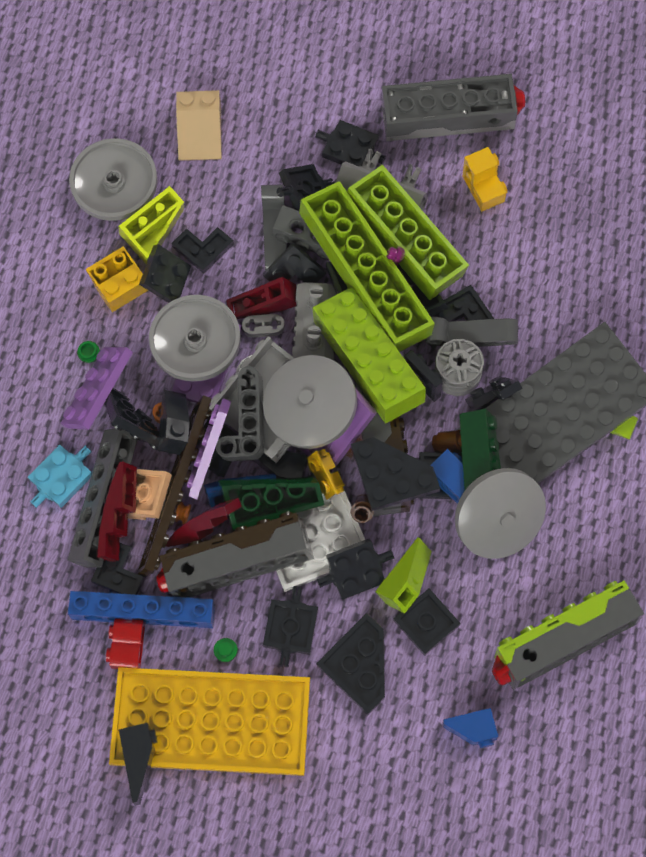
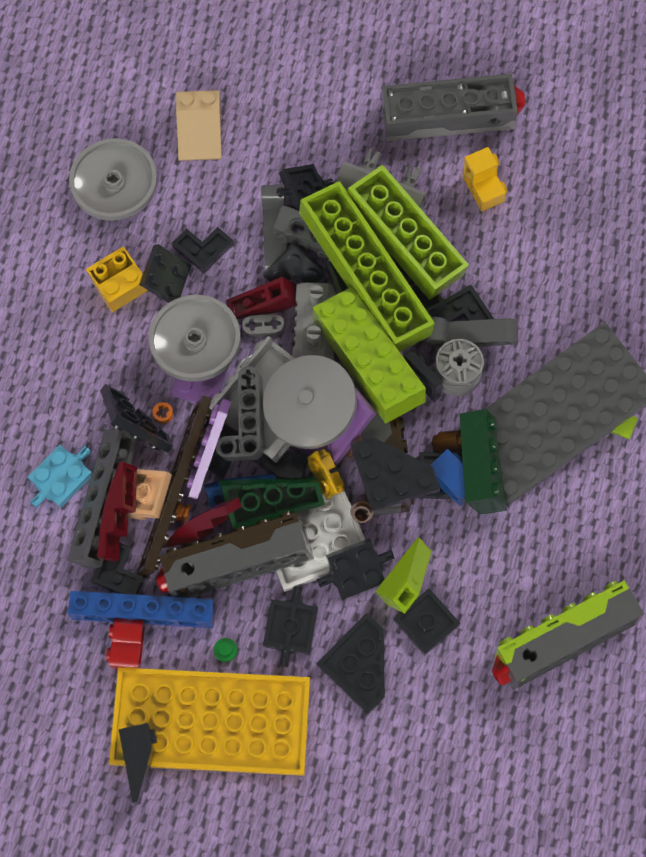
medium lavender plate [60,347,133,430] -> none
green plate [77,341,100,363] -> none
neon yellow wedge [119,186,184,264] -> none
black slope [157,389,190,455] -> none
black plate [315,120,386,167] -> none
magenta arm [386,246,405,266] -> none
blue slope [442,708,498,748] -> none
light grey dish [455,468,546,559] -> none
black plate [465,376,523,409] -> none

